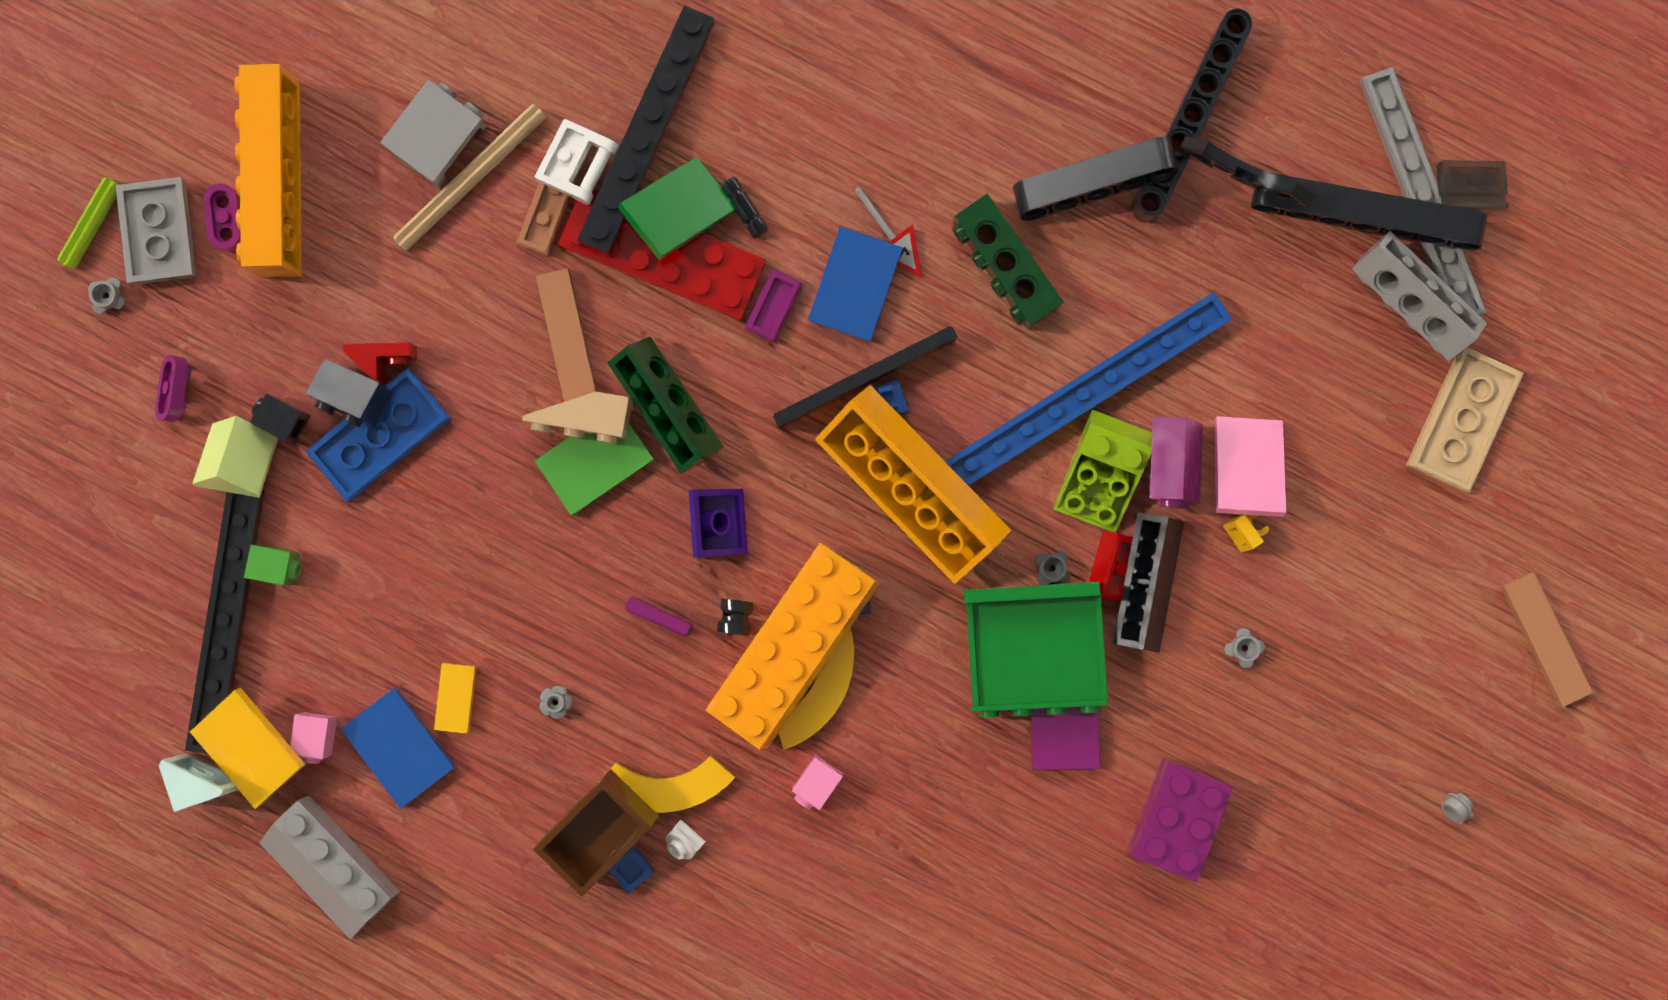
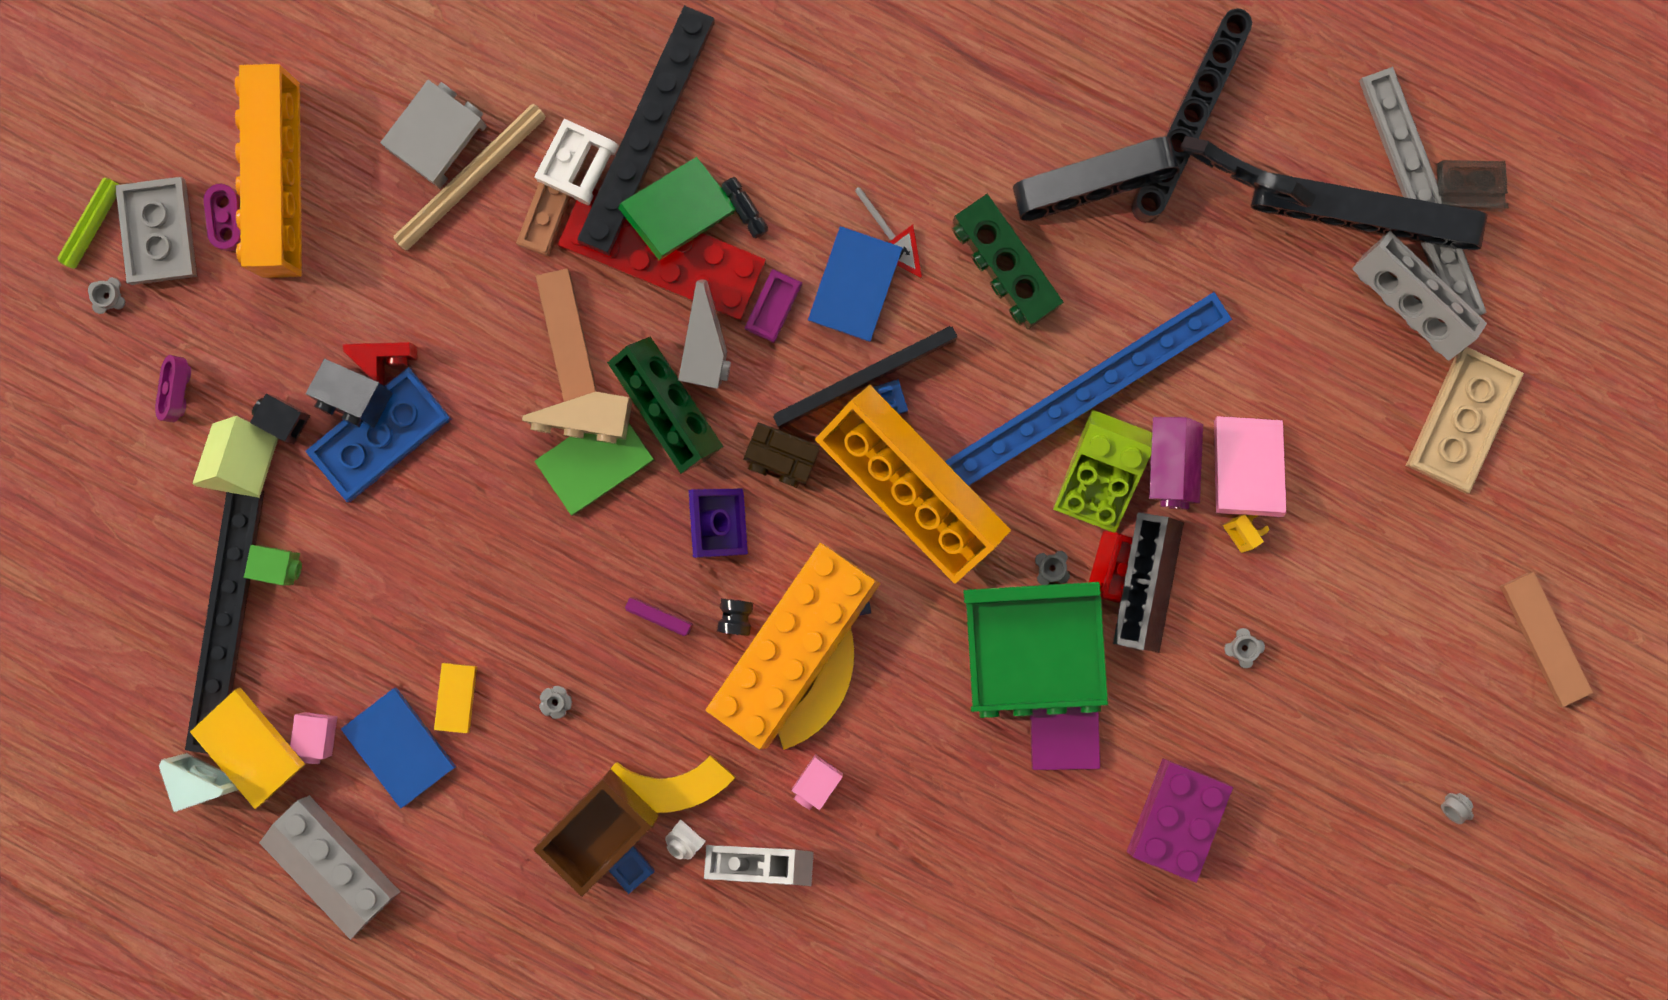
none -> light grey slope [678,279,731,389]
none -> light grey slope [704,845,814,886]
none -> dark brown brick [743,422,821,488]

